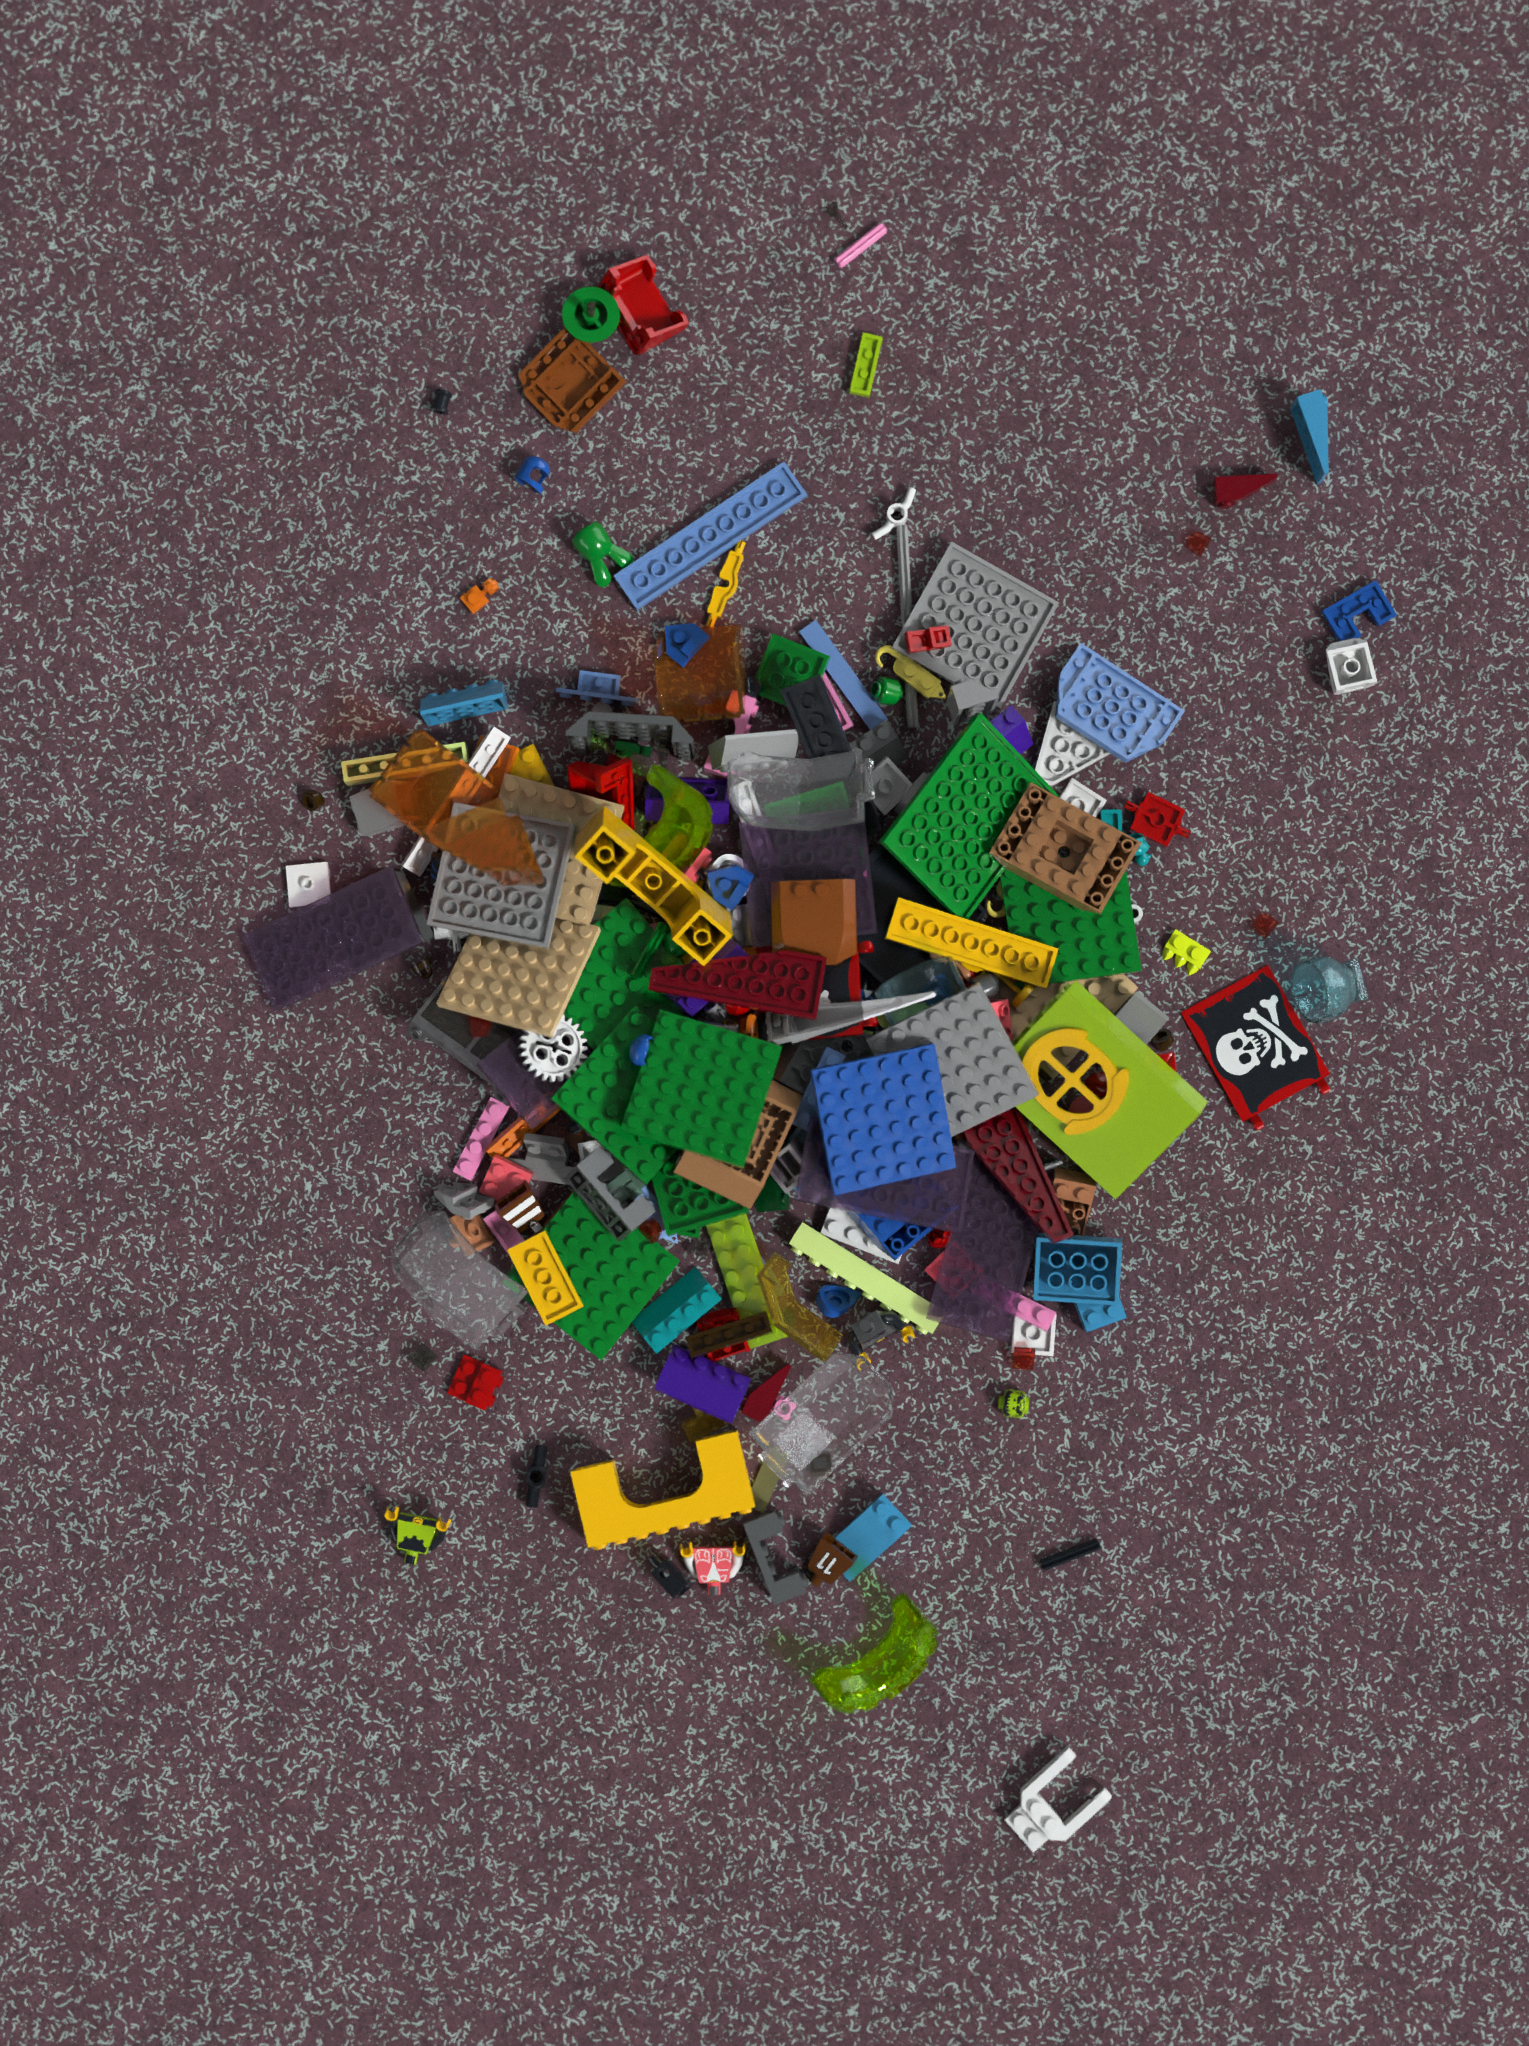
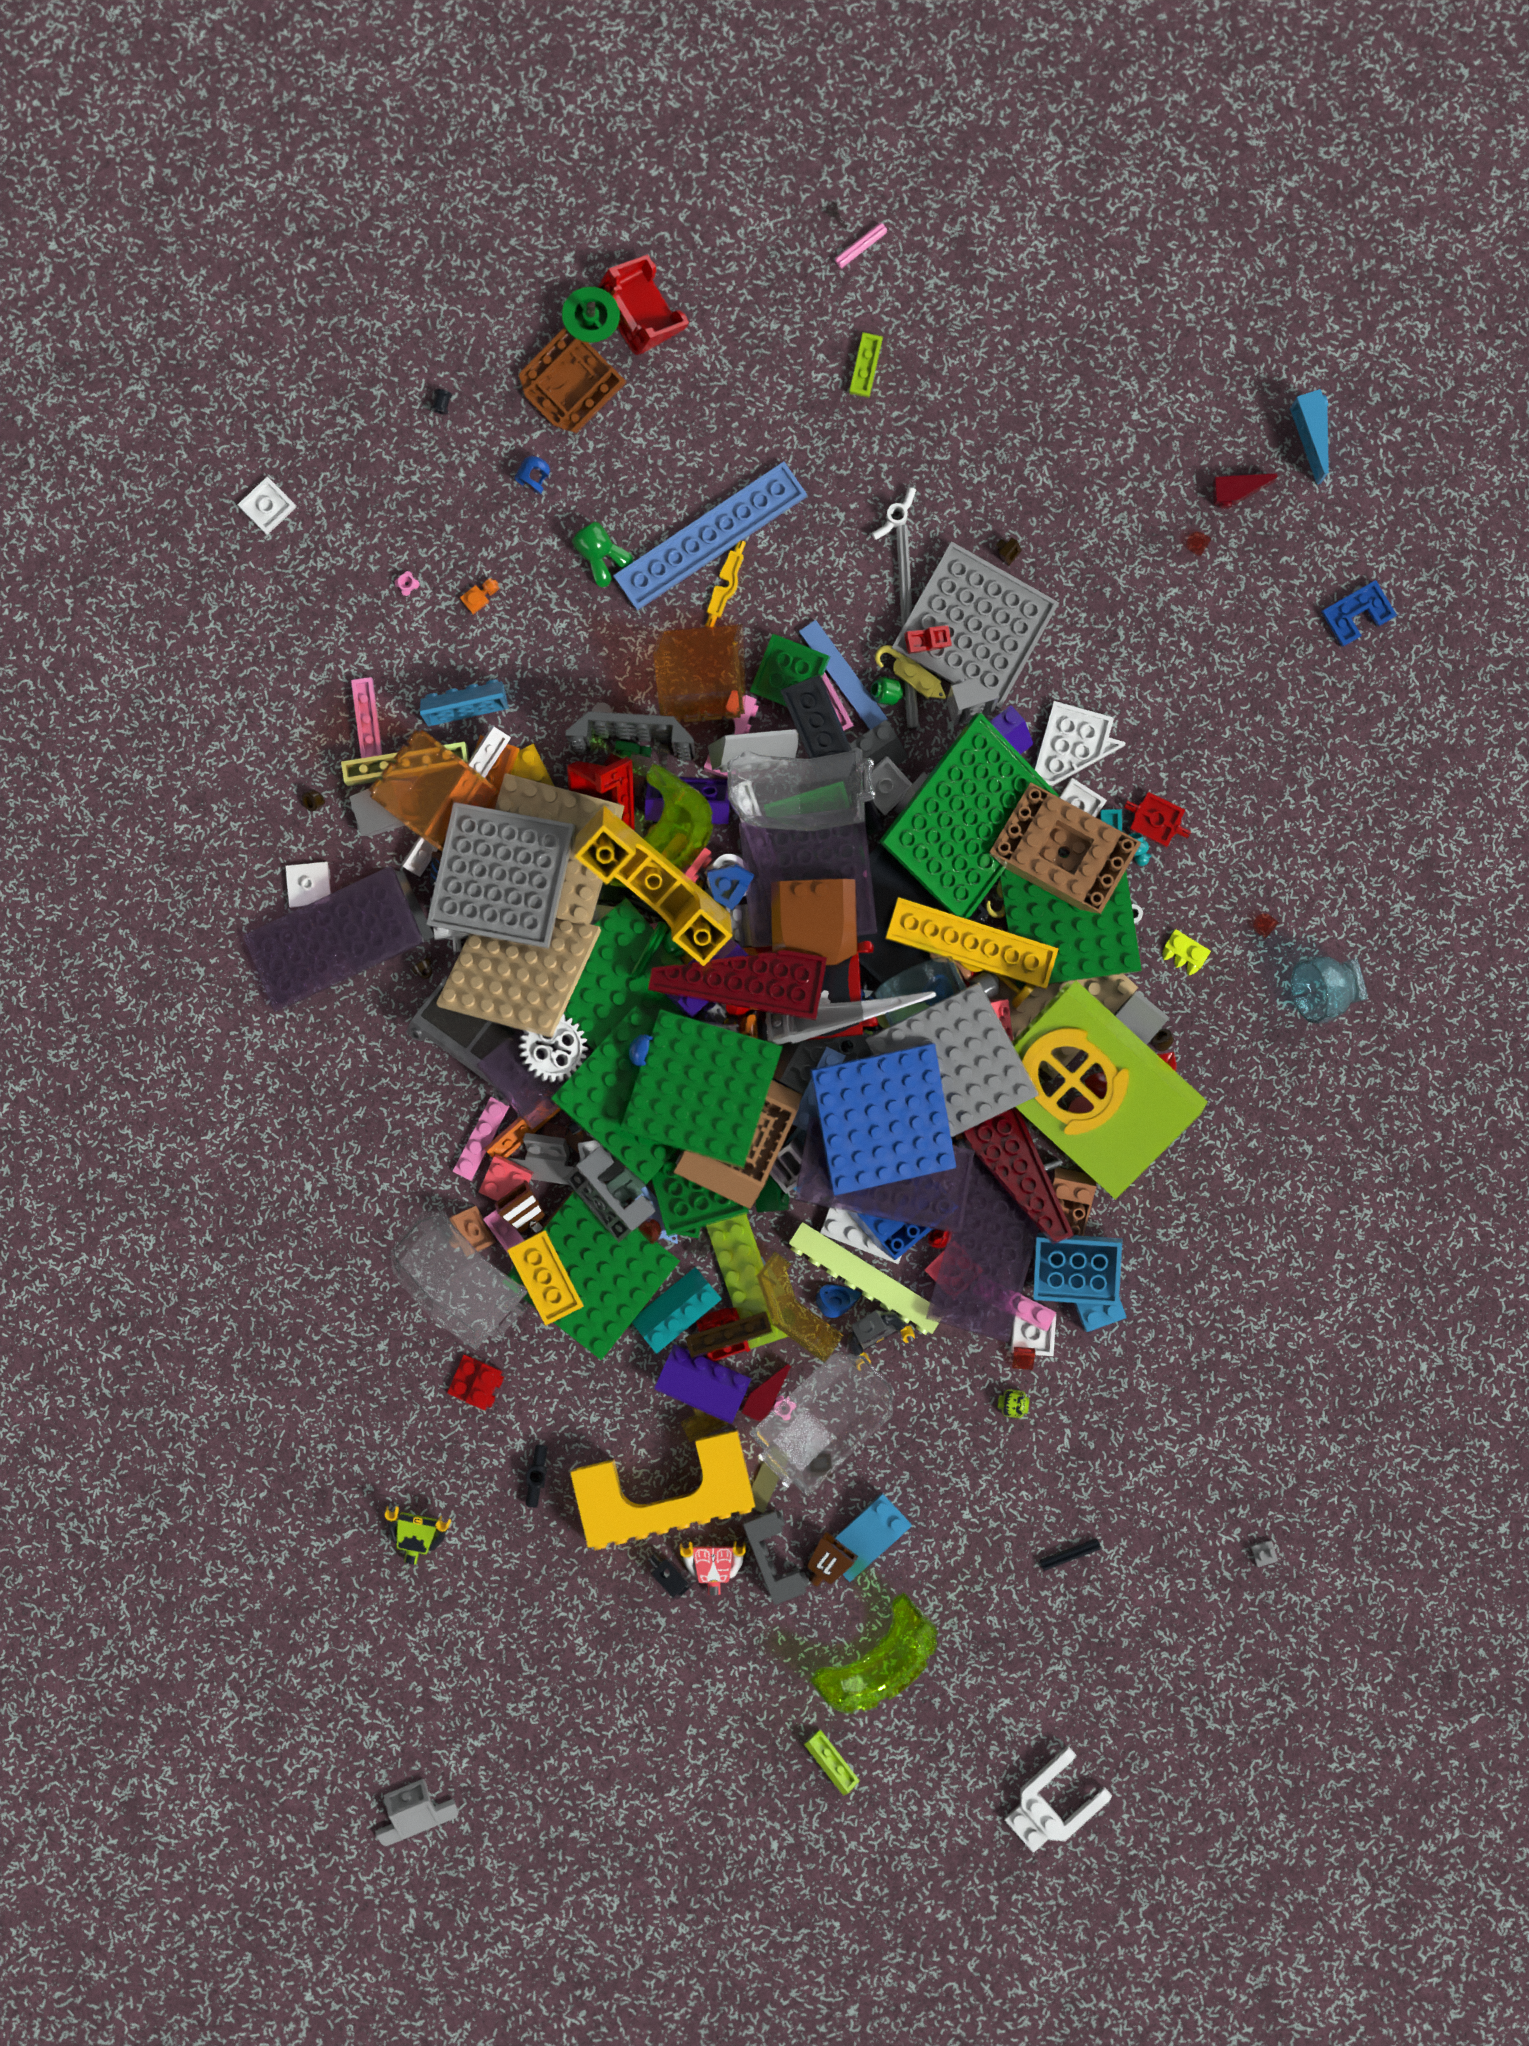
clear smoke plate [408,1343,438,1373] -> none
clear orange windscreen [421,798,544,886] -> none
light grey plate [434,1183,495,1219] -> none
clear red tile [468,1016,491,1039] -> none
medium blue bracket [555,670,639,707] -> none
blue plate [665,623,710,668] -> none
black tile [741,676,762,698] -> none
medium blue plate [1055,643,1184,763] -> none
flag [1181,965,1330,1131] -> none
white slope [1326,638,1377,695] -> none
none -> white tile [238,477,296,535]
none -> bright pink plate [351,677,383,758]
none -> light grey plate [375,1779,458,1846]
none -> bright pink plate [395,571,419,596]
none -> lime plate [804,1729,860,1796]
none -> dark brown tile [996,538,1022,566]
none -> light grey tile [1251,1540,1278,1567]

